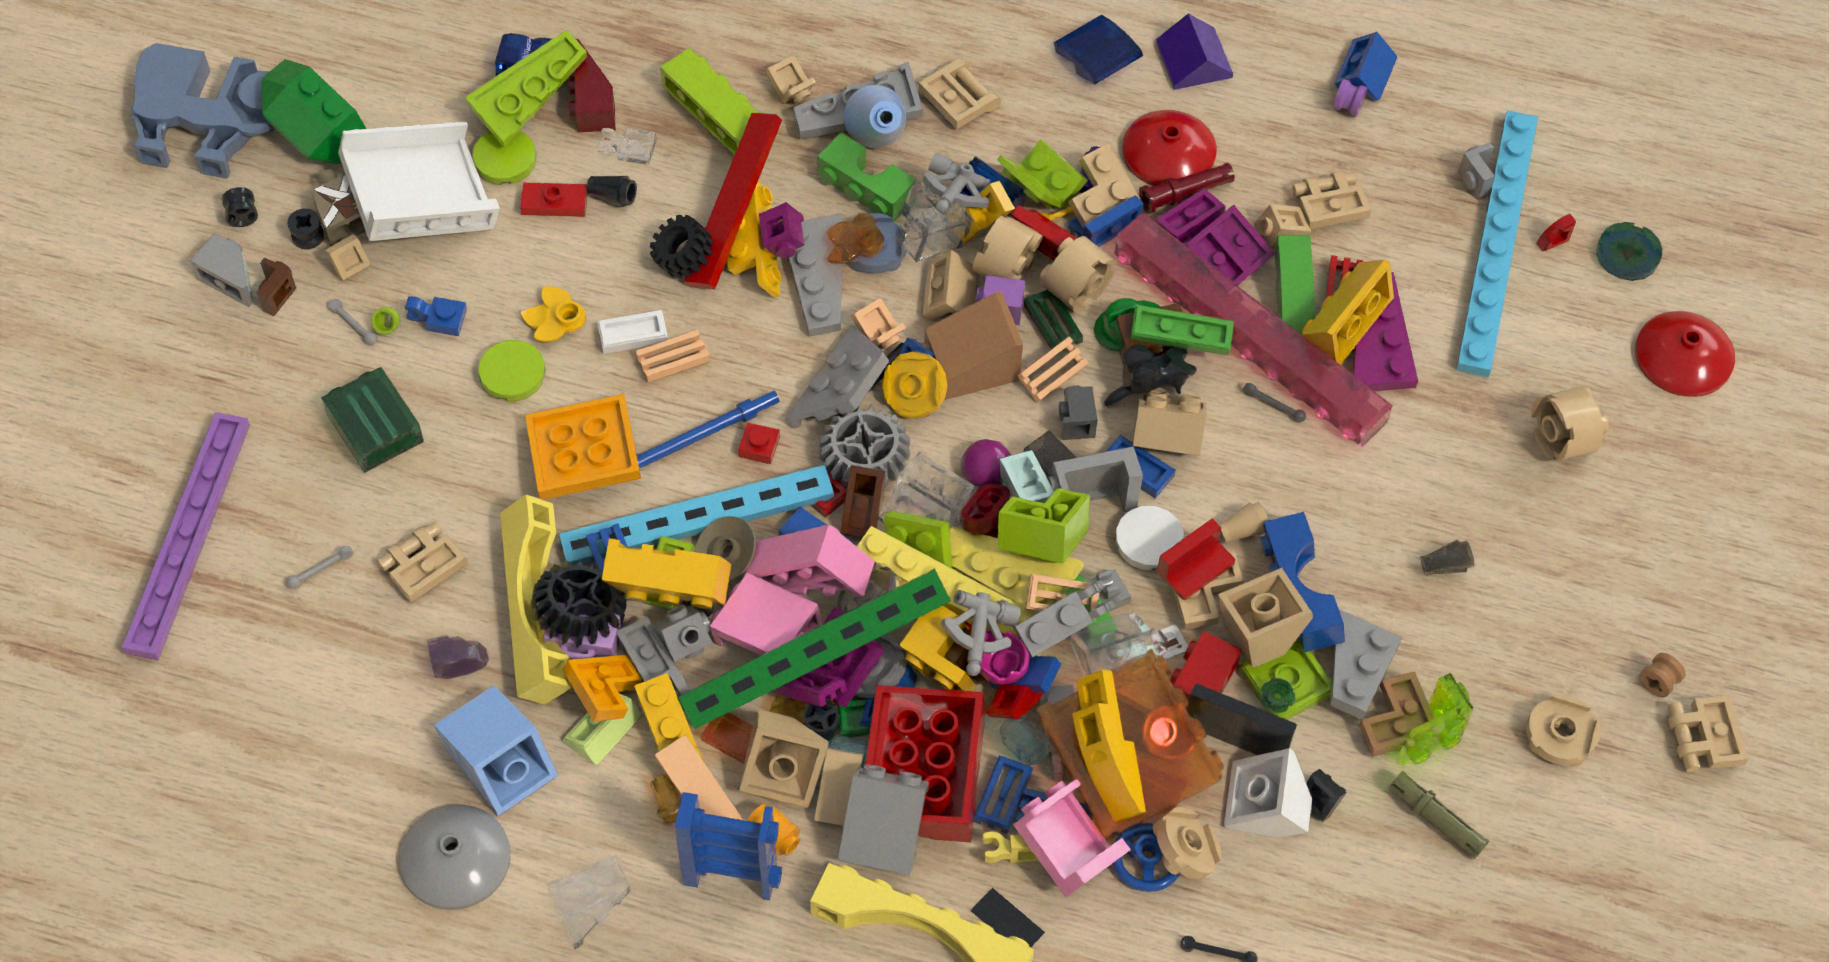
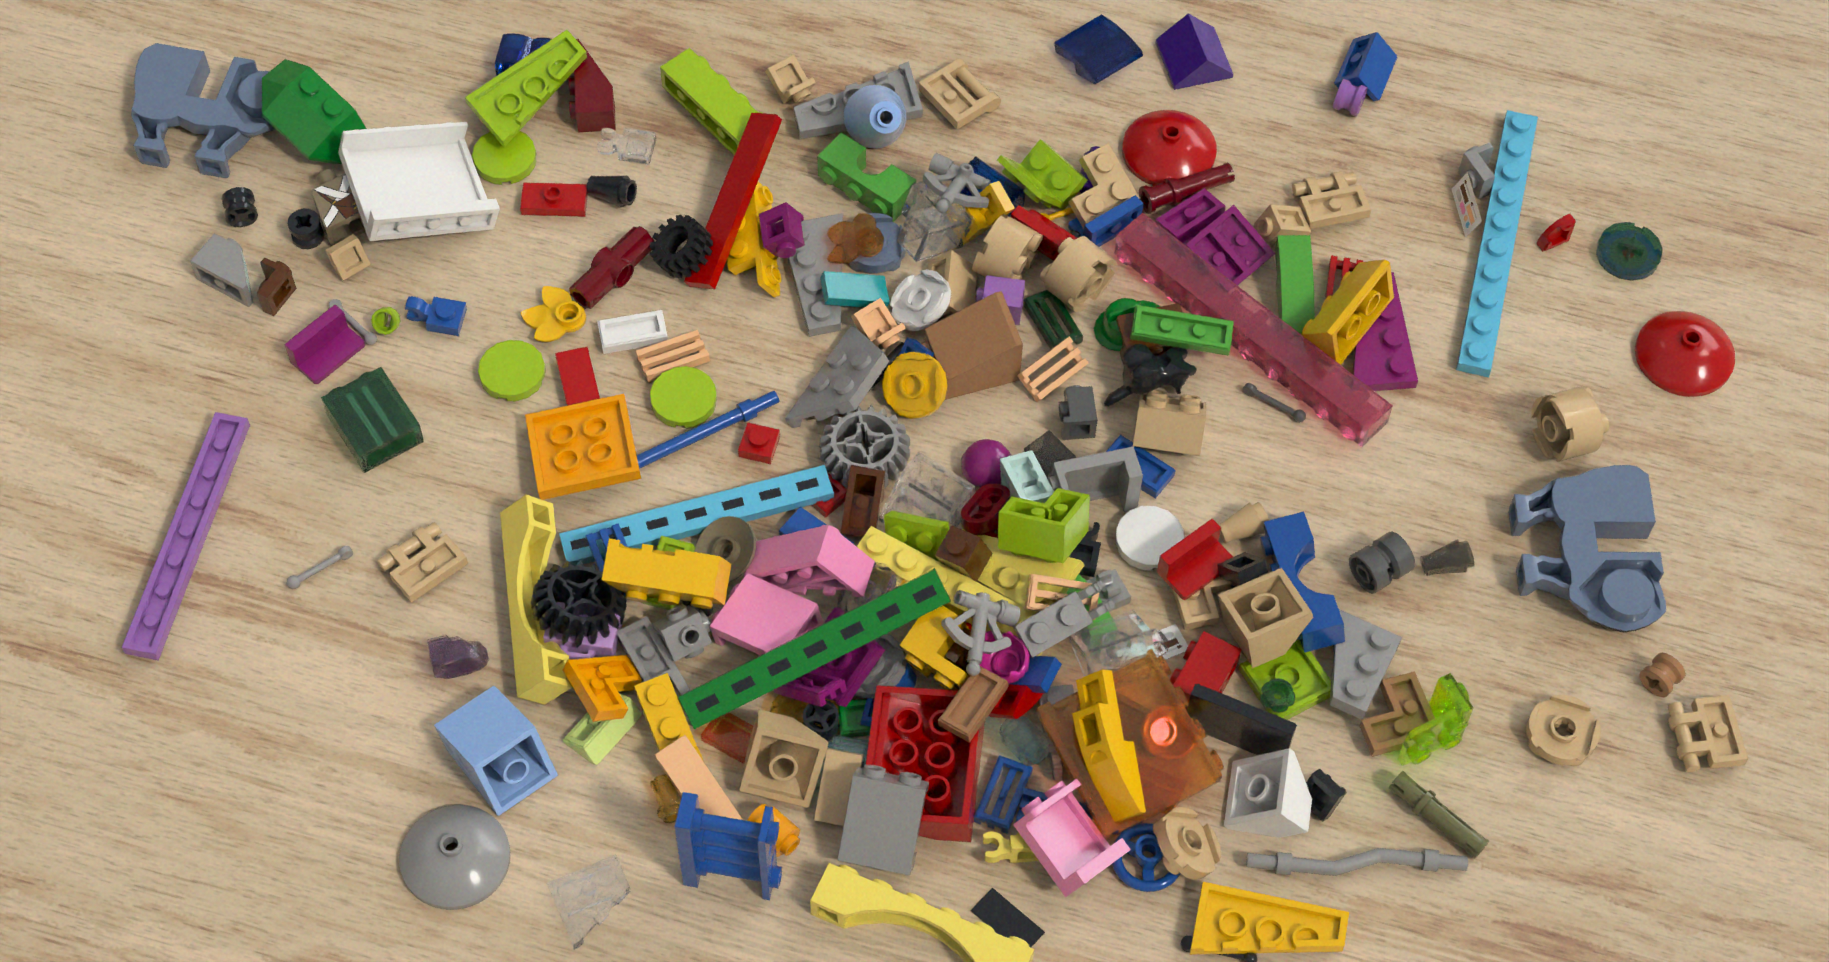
none -> magenta panel [284,305,365,384]
none -> red tile [555,346,600,406]
none -> dark red piece [569,226,655,309]
none -> lime tile [650,366,717,428]
none -> tile [820,271,890,307]
none -> white tile [890,269,951,332]
none -> reddish brown brick [935,525,993,582]
none -> medium nougat tile [938,666,1009,743]
none -> black plate [1069,522,1101,577]
none -> yellow wing [1189,882,1349,955]
none -> black tile [1217,552,1268,589]
none -> light grey bar [1246,848,1468,876]
none -> dark grey wheel [1349,531,1415,594]
none -> white sticker [1451,172,1482,238]
none -> sand blue animal [1508,465,1666,633]

